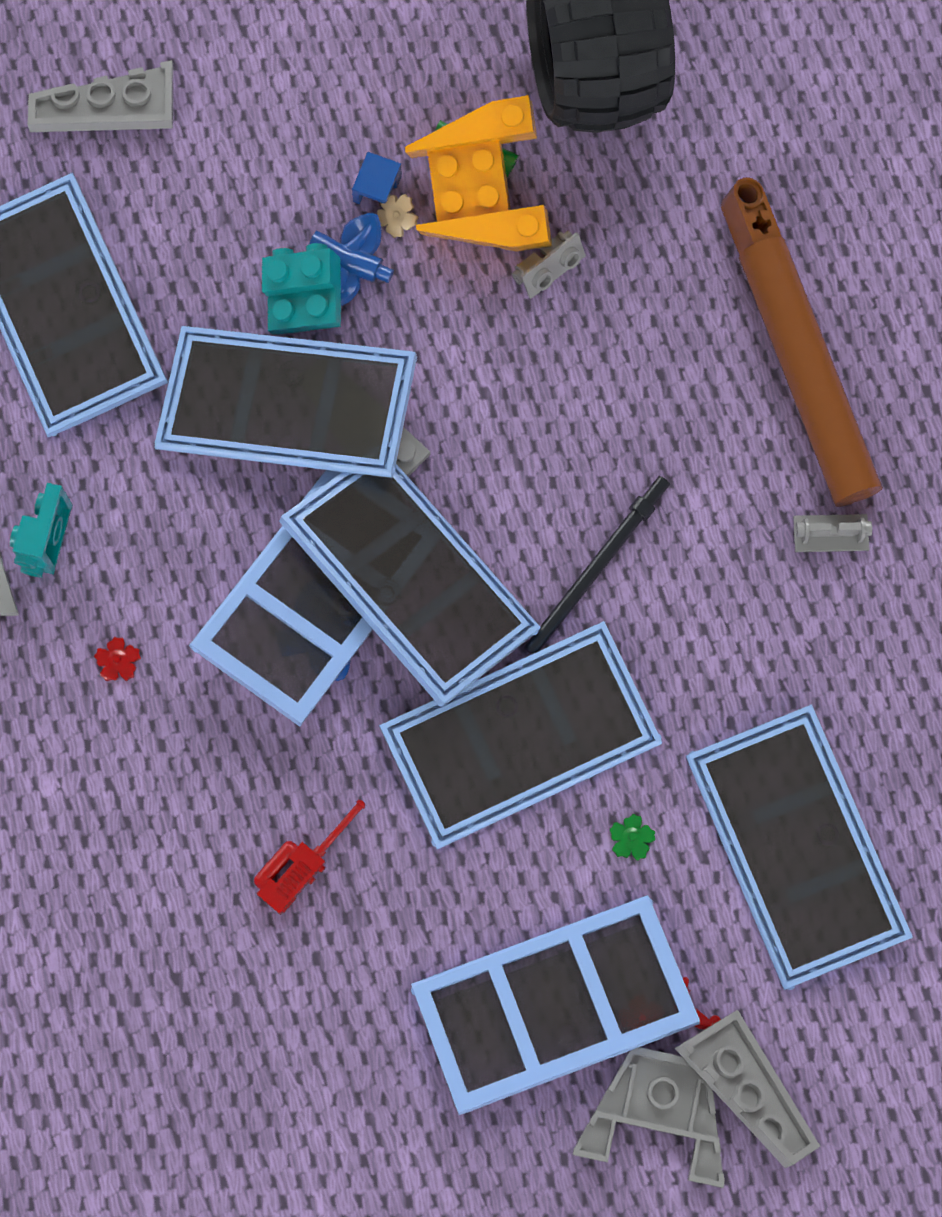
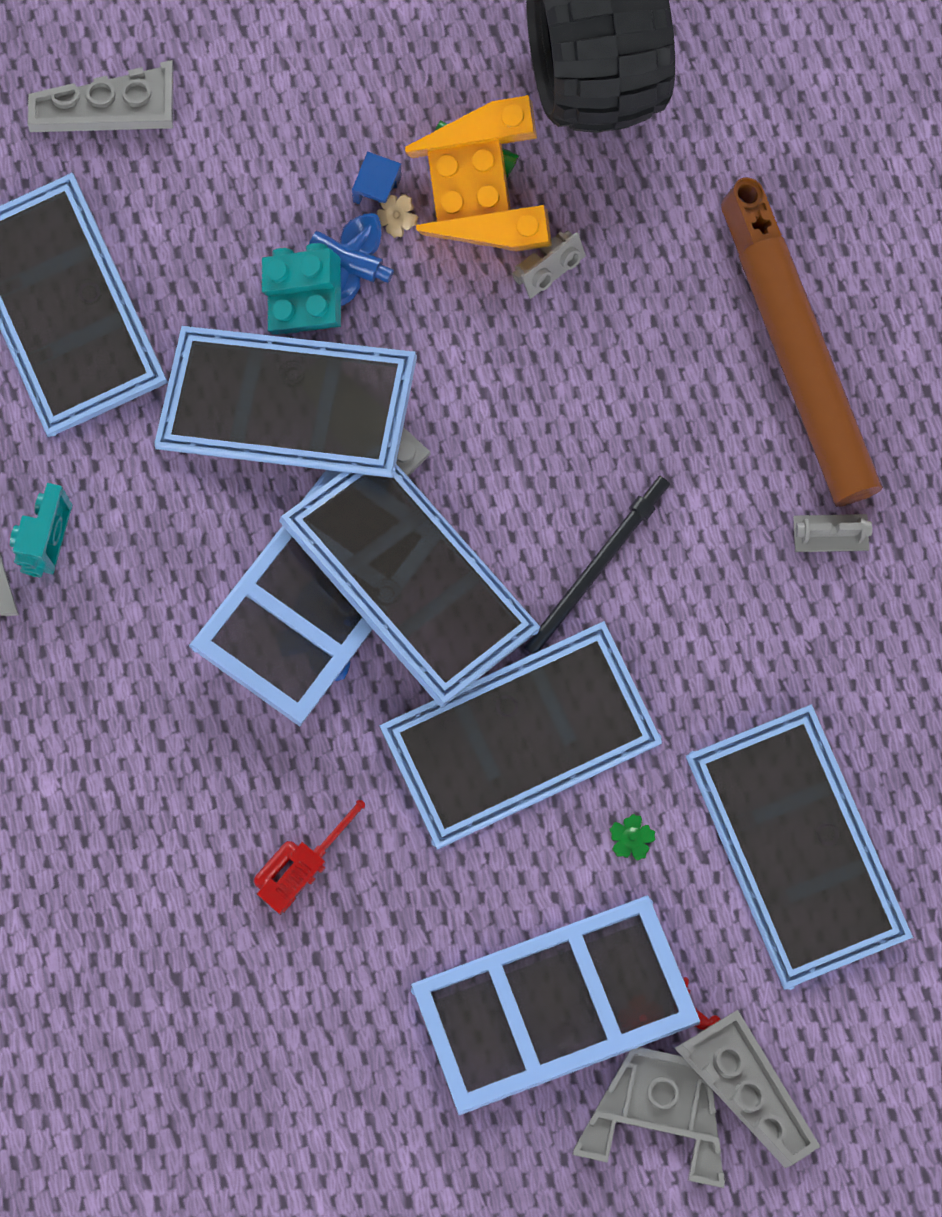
red plant [94,637,141,681] -> none

